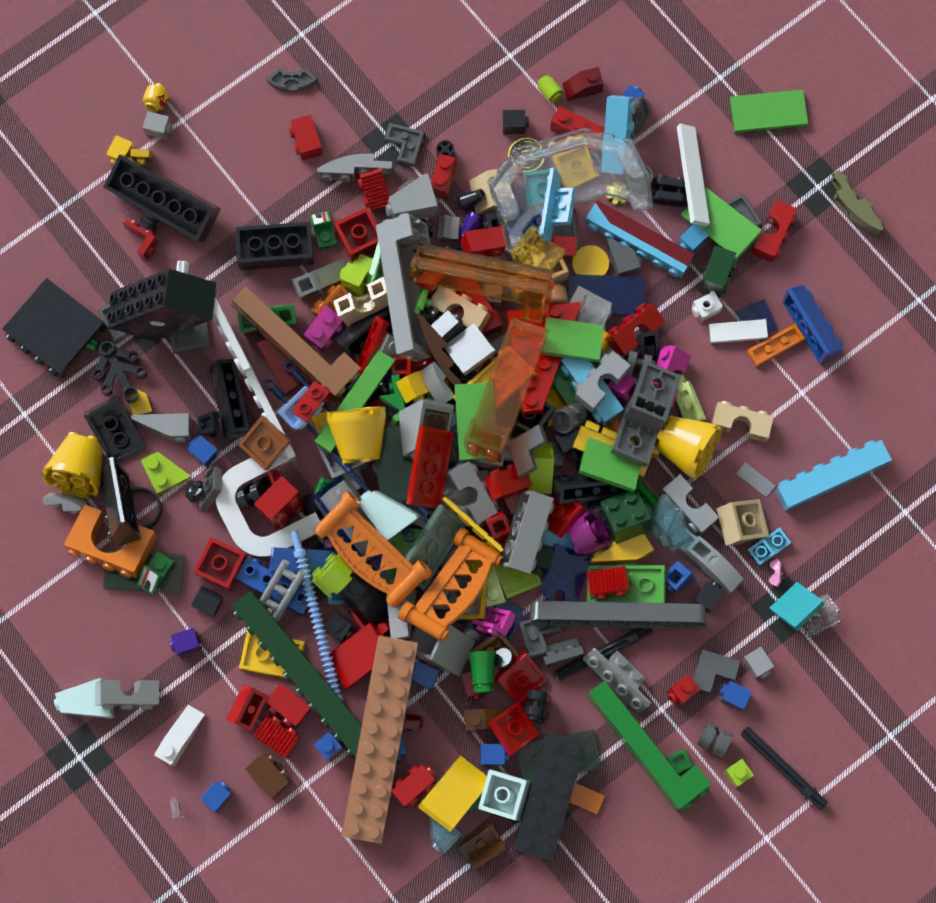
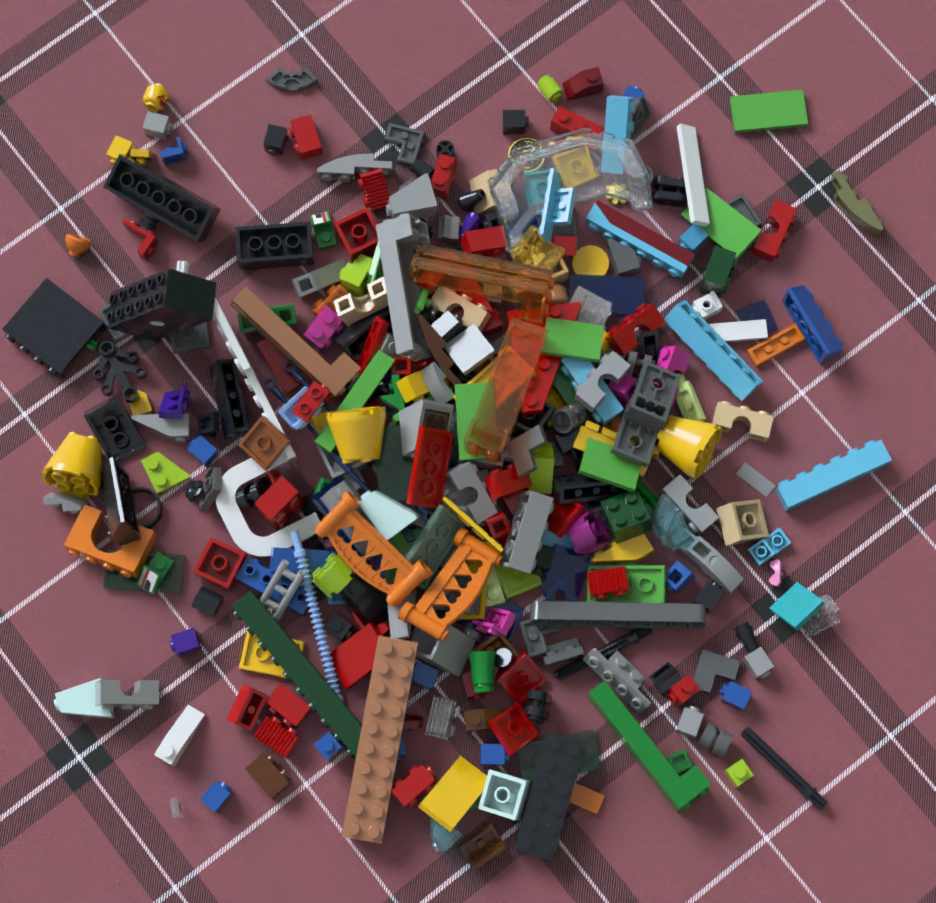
none -> orange brick [65,233,91,257]
none -> dark purple bracket [159,384,191,419]
none -> blue bracket [160,137,188,165]
none -> black brick [263,124,288,155]
none -> black beam [411,158,434,179]
none -> clear brick [425,695,460,741]
none -> black piece [649,662,682,695]
none -> medium azure brick [664,300,763,401]
none -> light grey brick [675,706,704,738]
none -> black cone [734,622,759,653]

